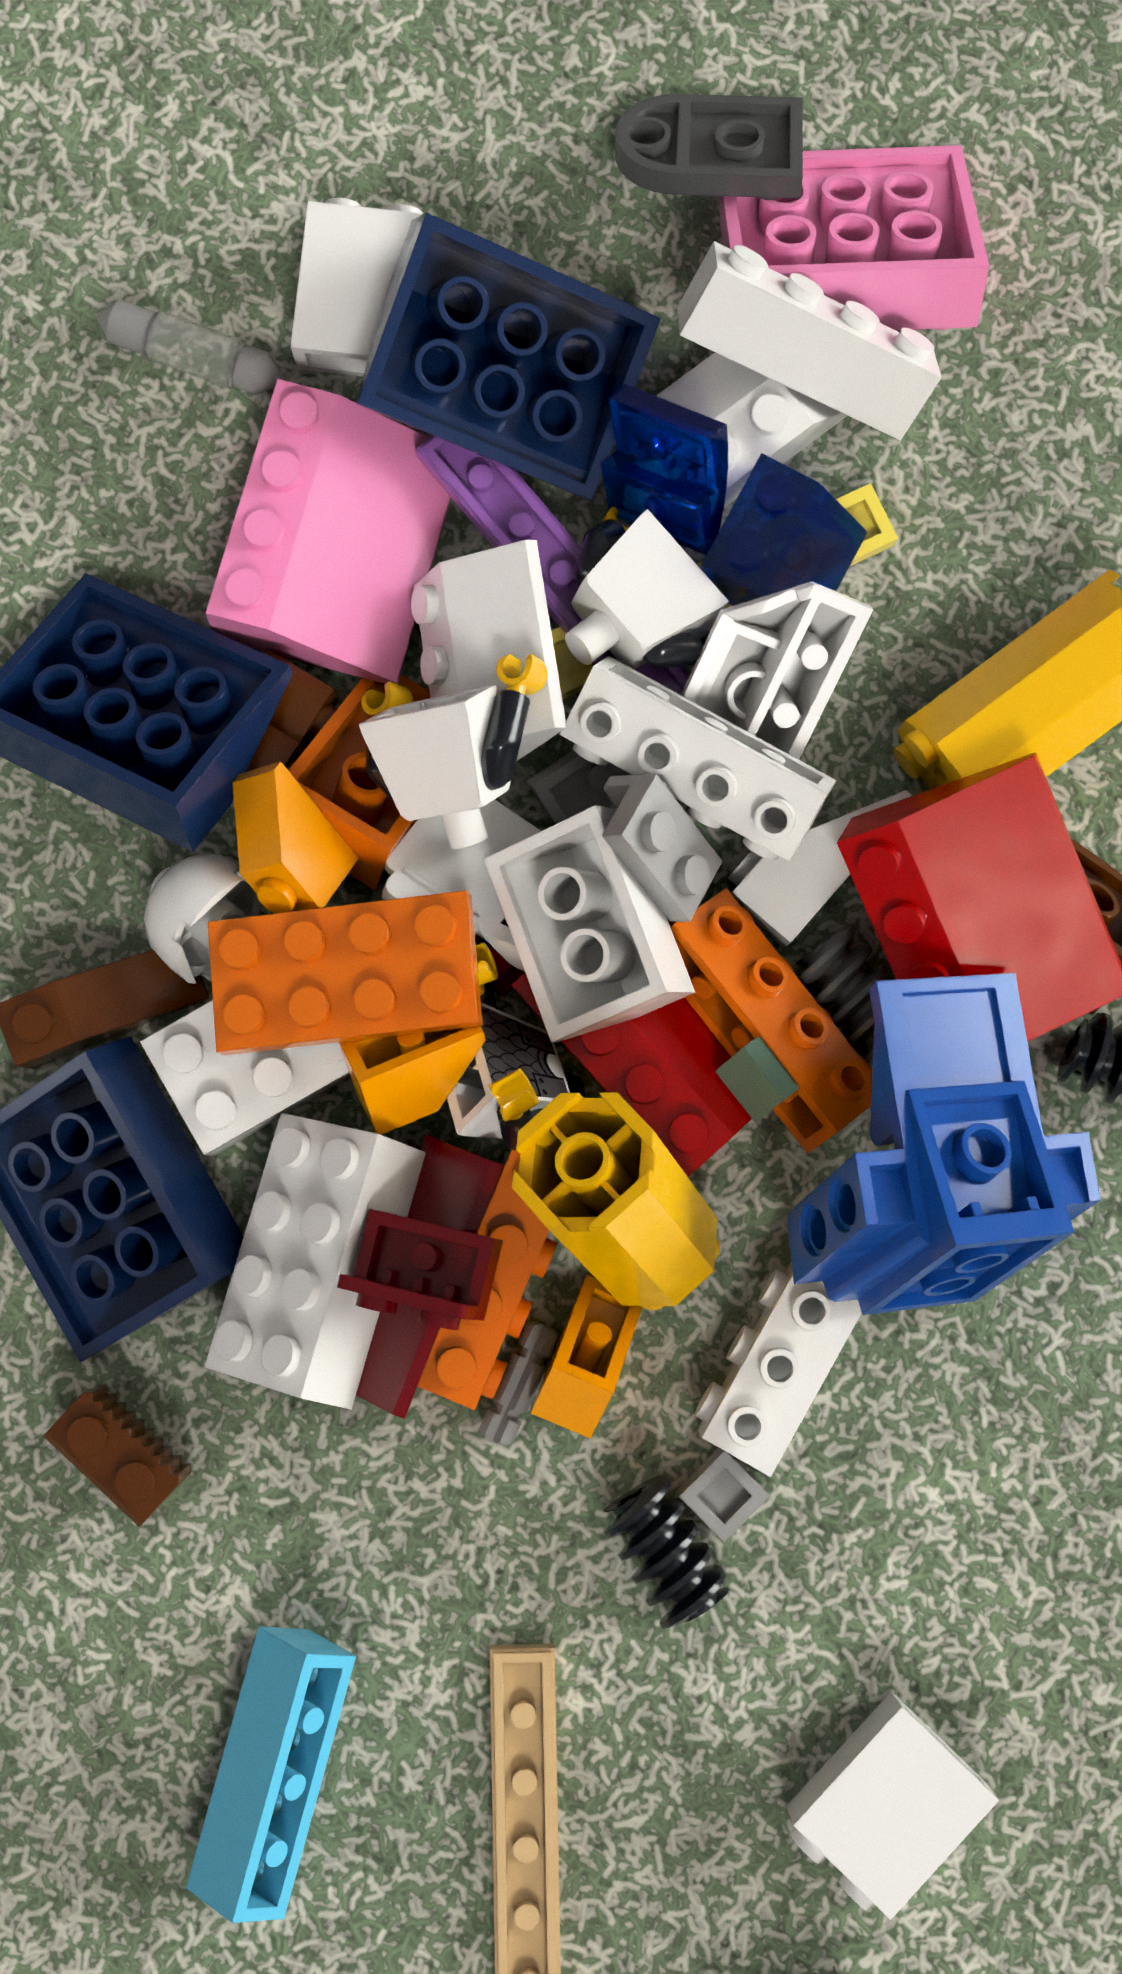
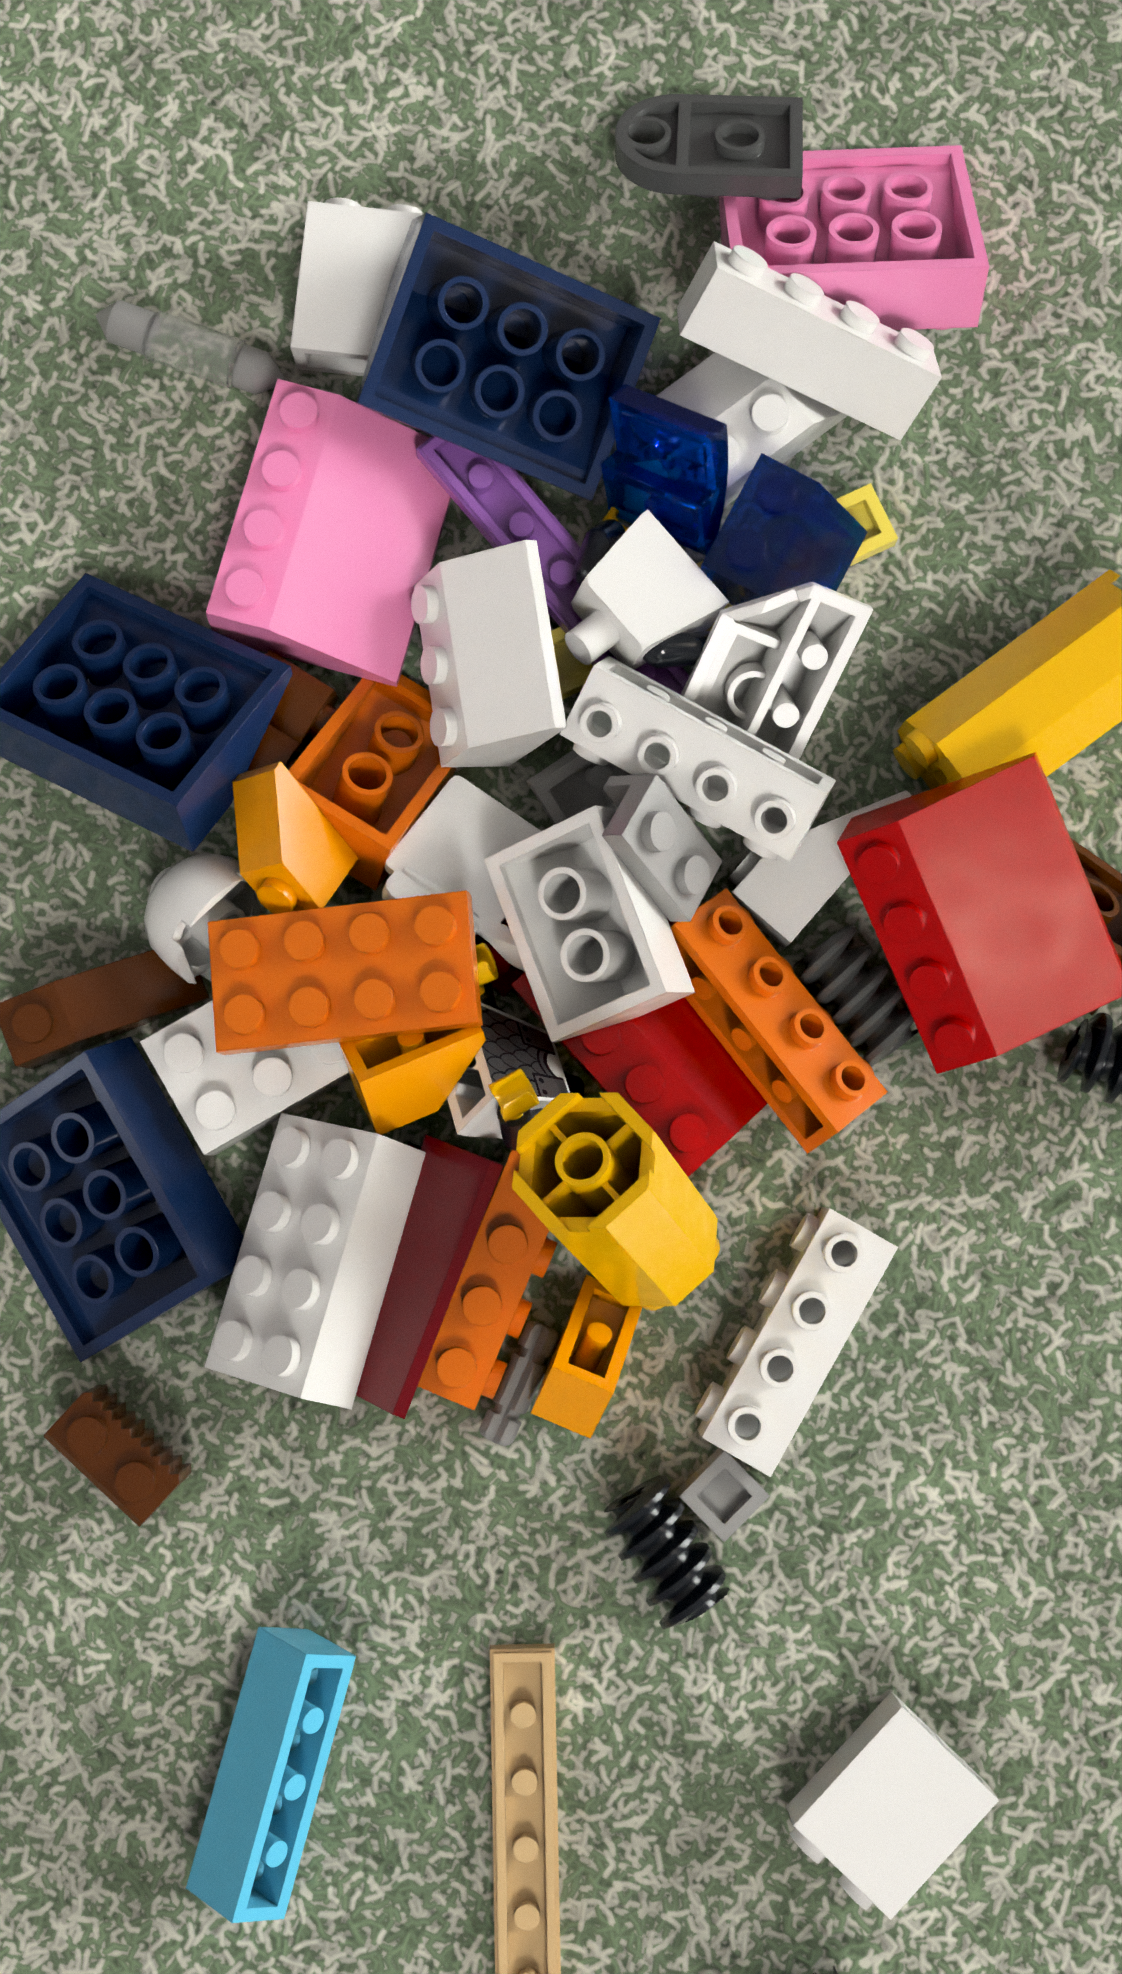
dark red bracket [337,1209,503,1330] -> none
white torso [359,654,548,849] -> none
sand green tile [715,1036,799,1122] -> none
blue piece [788,973,1101,1315] -> none

